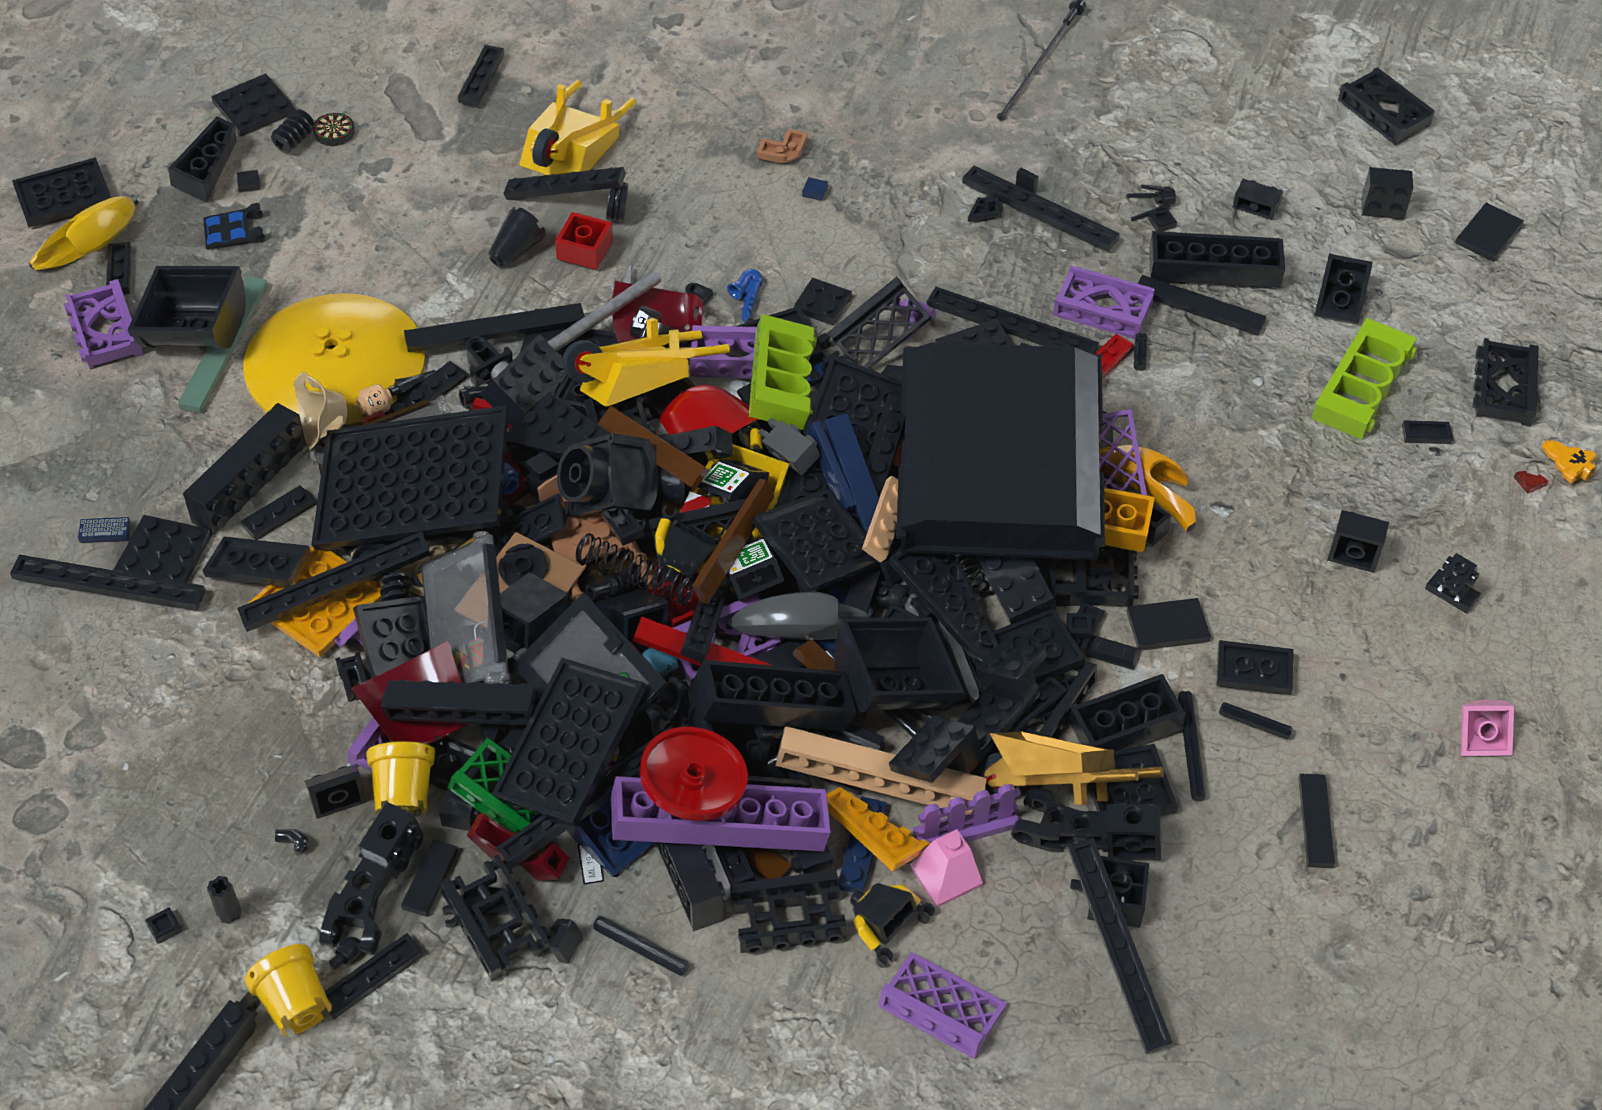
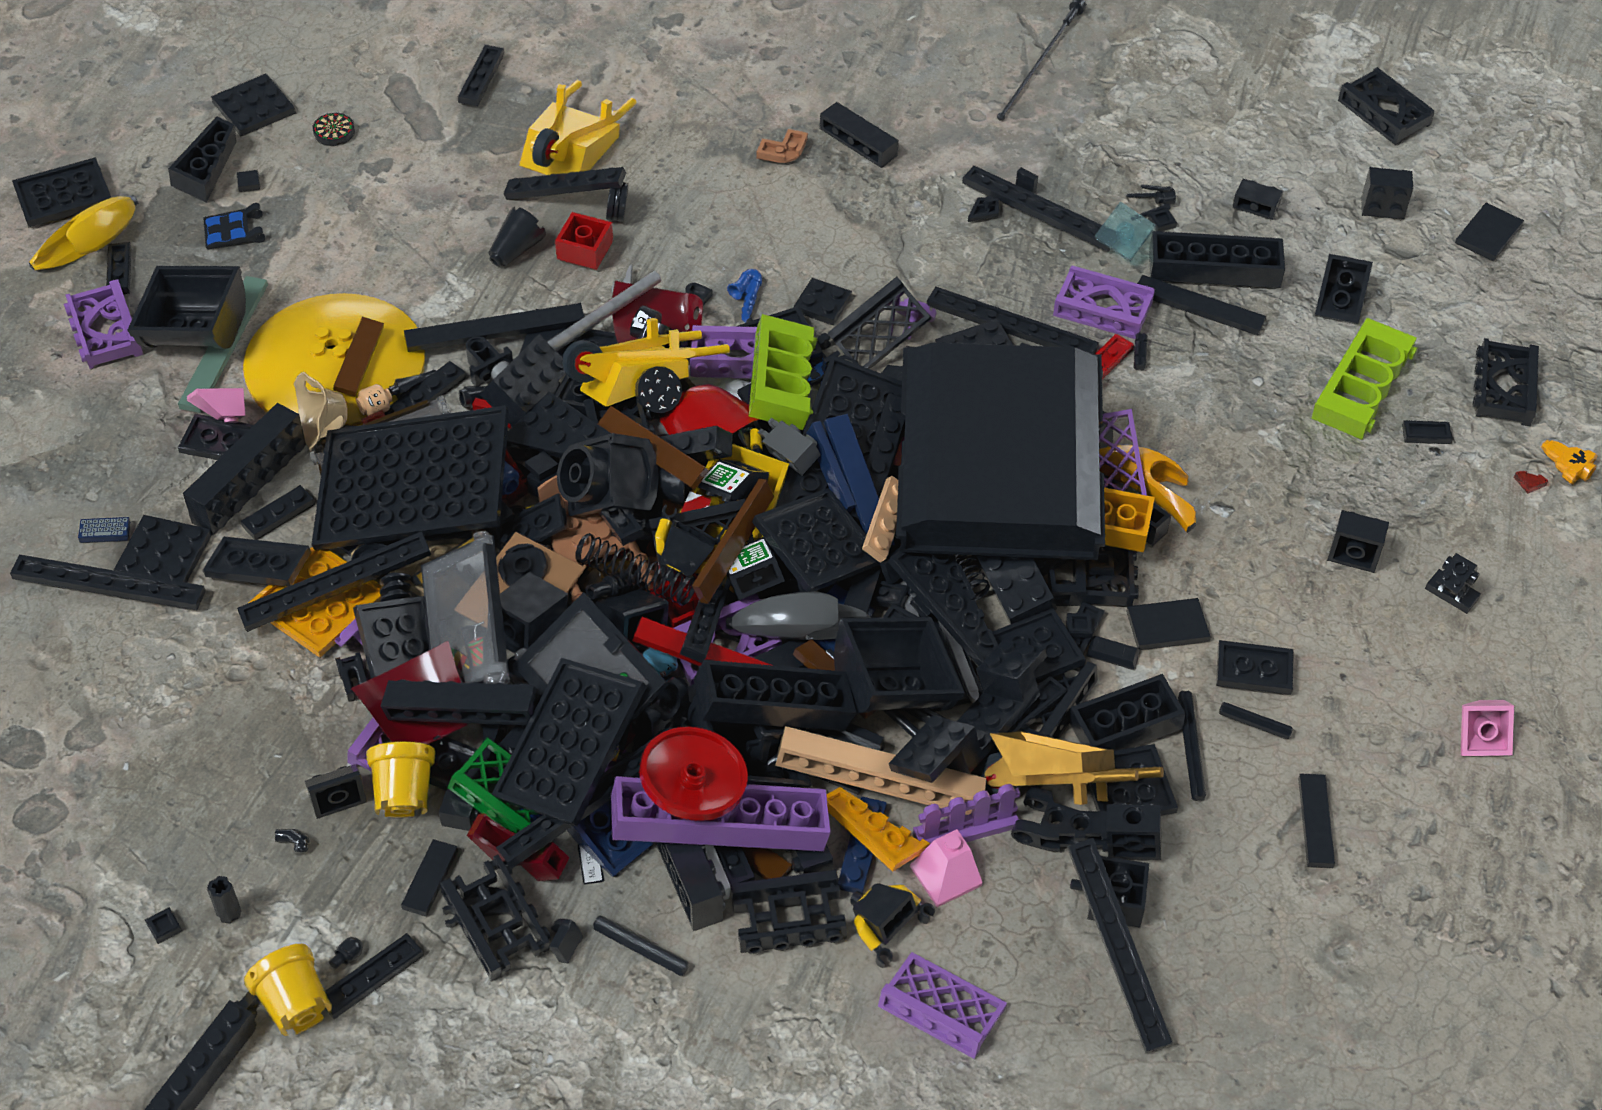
black piece [271,109,314,154] -> none
black brick [319,802,424,954] -> none
dark blue tile [802,177,828,201] -> none
none -> black tile [178,414,253,460]
none -> bright pink slope [187,388,245,423]
none -> reddish brown tile [333,317,384,397]
none -> black tile [635,366,682,413]
none -> black brick [820,102,899,168]
none -> clear light blue tile [1095,202,1156,262]

